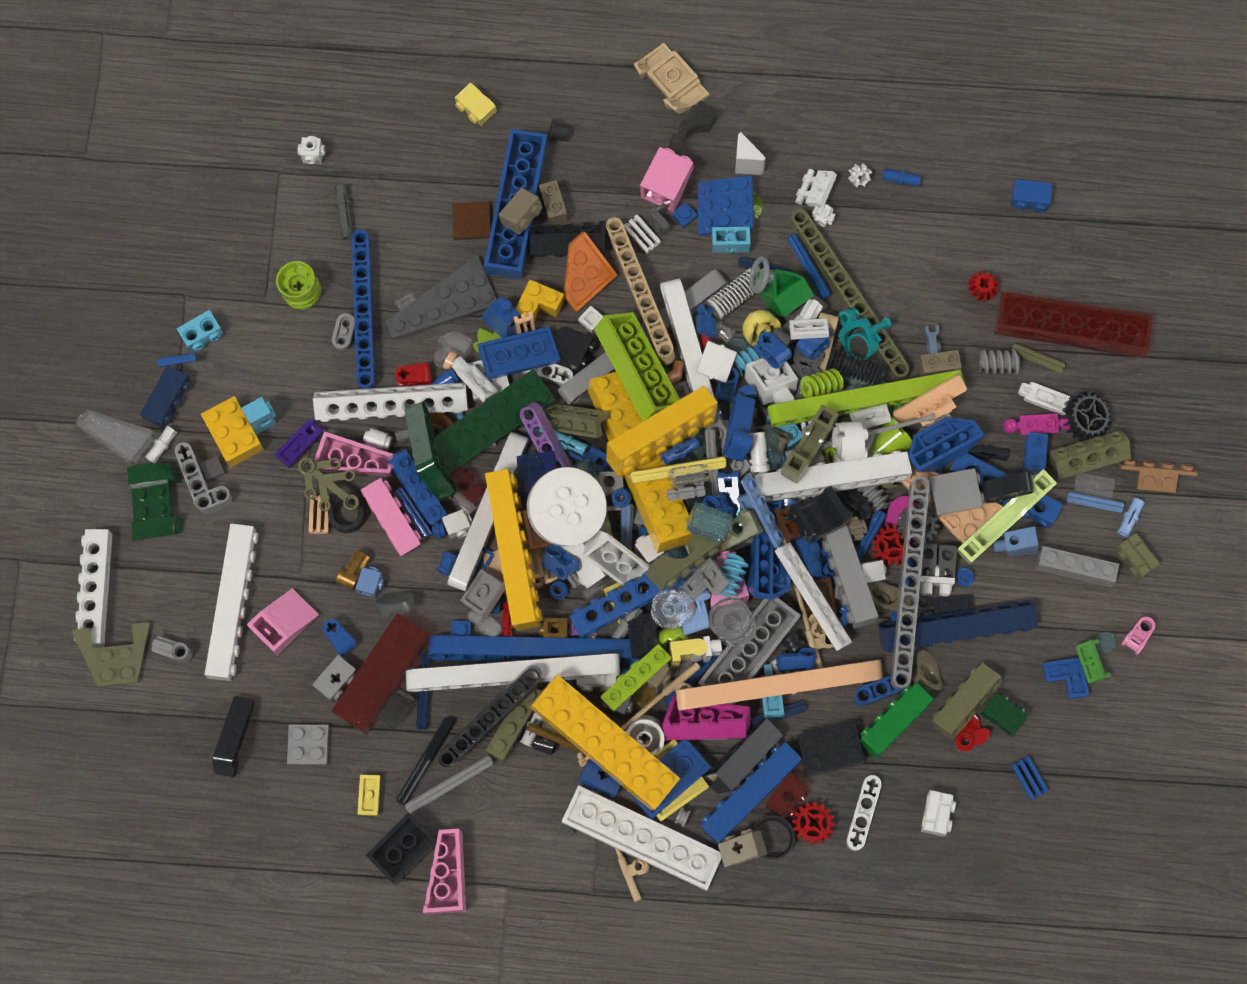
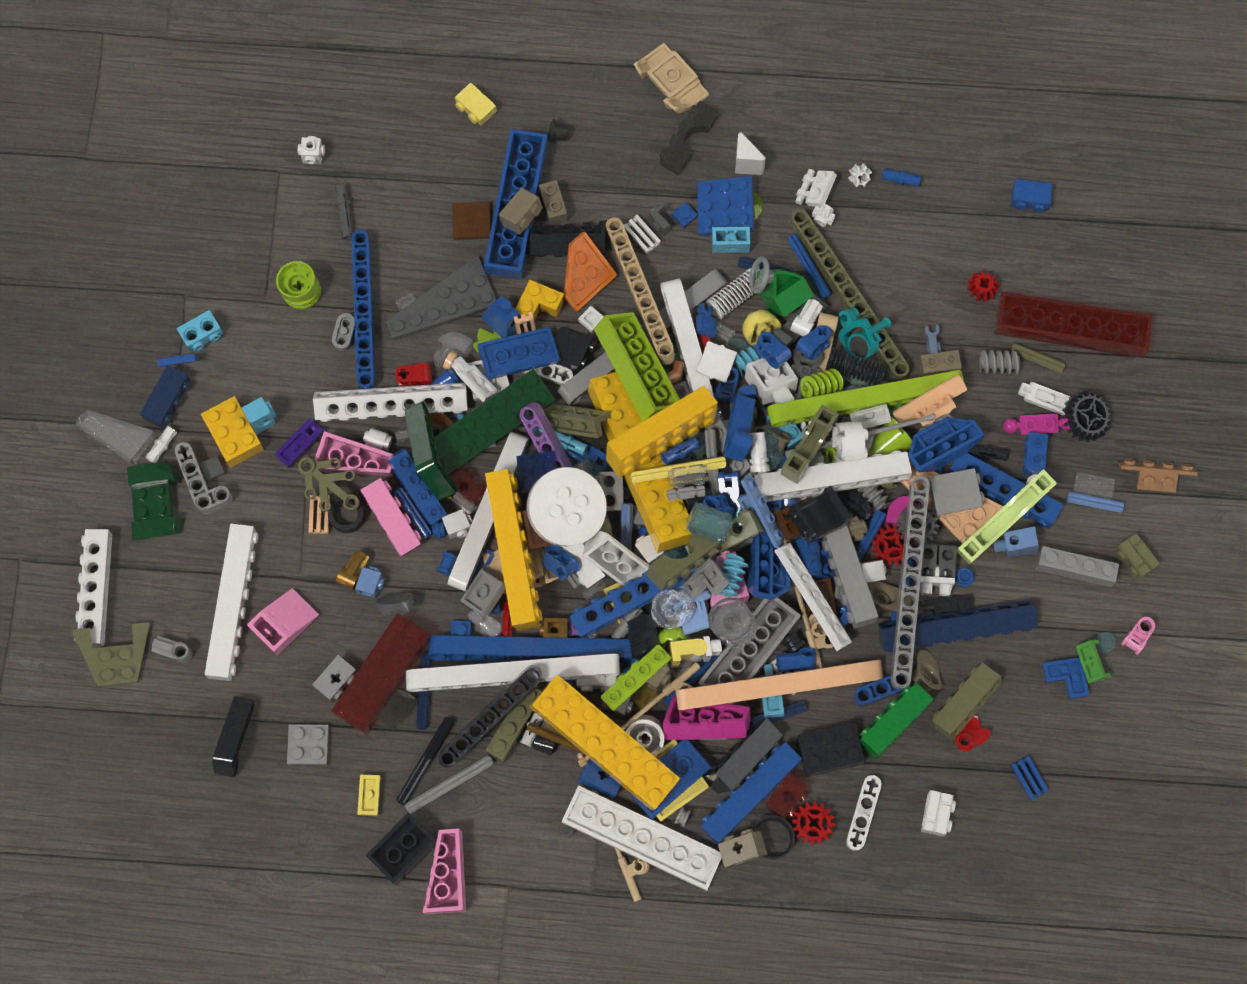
blue piece [323,619,357,657] -> none
blue plate [549,581,568,600] -> none
blue plate [612,488,631,508] -> none
bright pink slope [640,147,693,212] -> none
white tile [789,318,829,339] -> none
dark green brick [980,693,1029,737] -> none
black beam [982,472,1034,503] -> none
olive brick [1049,430,1131,480] -> none
light blue pin [1117,498,1145,537] -> none

